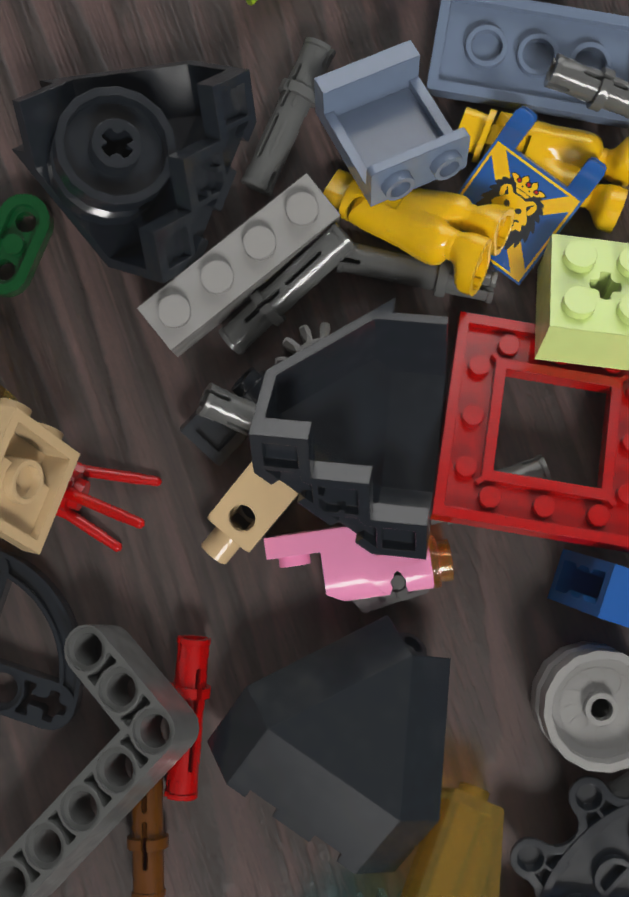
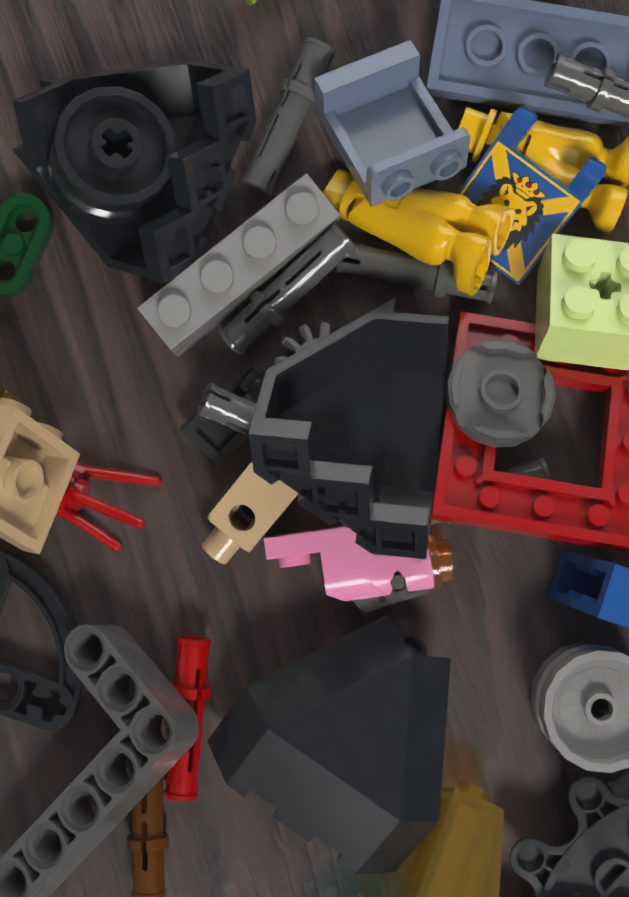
none -> dark grey tile [445,340,556,448]

